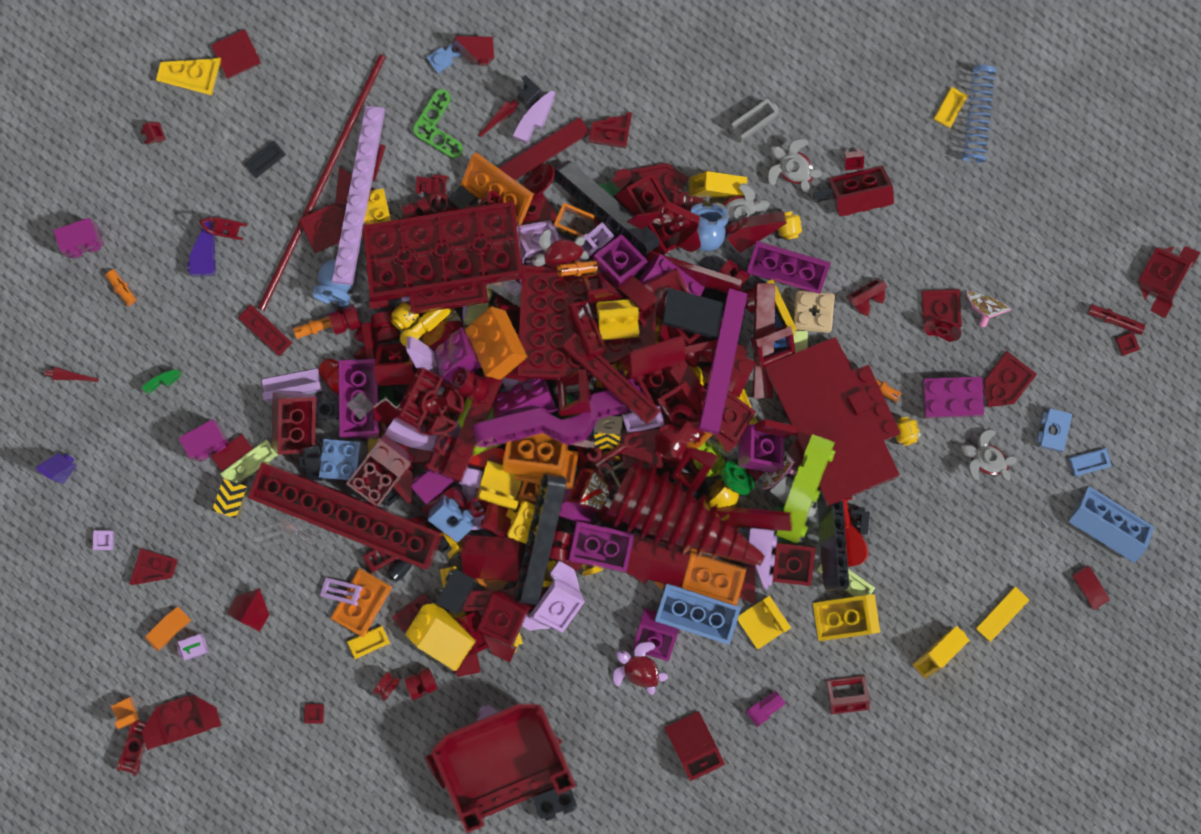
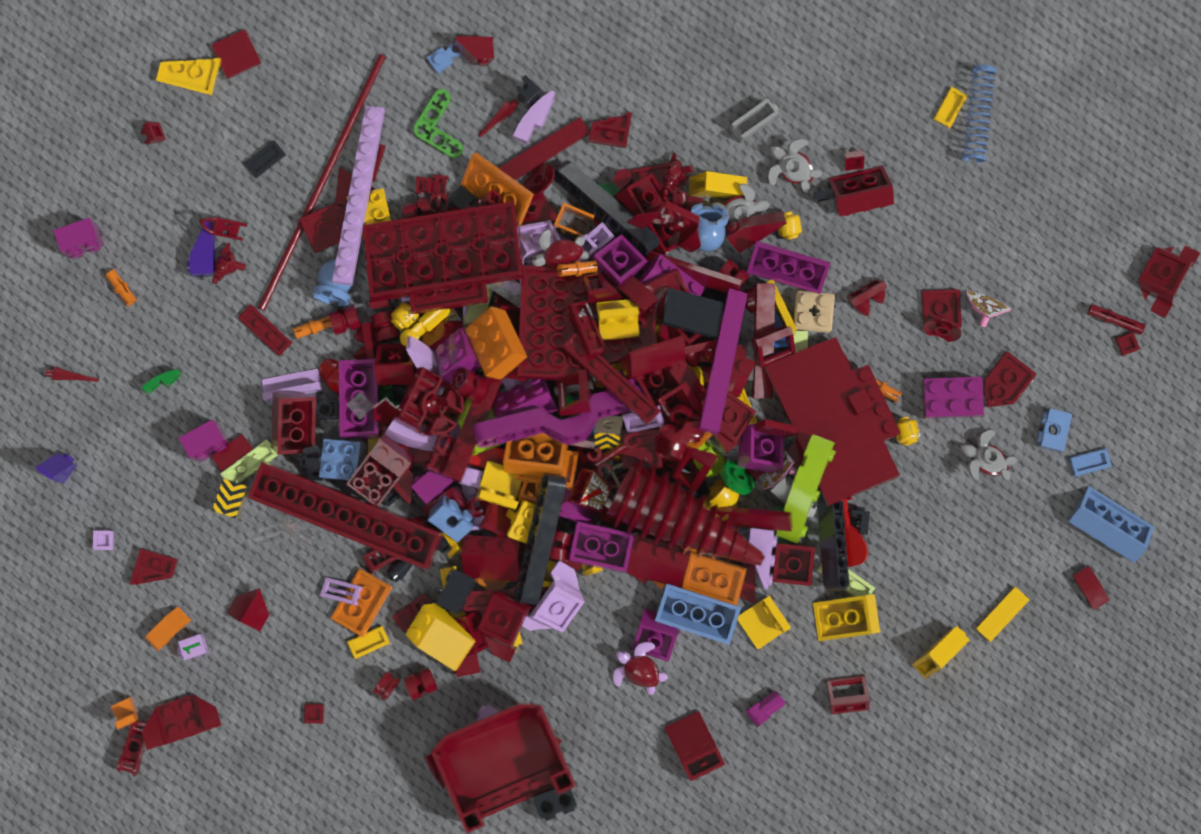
none -> dark red piece [212,243,246,284]
none -> dark red piece [662,153,693,196]

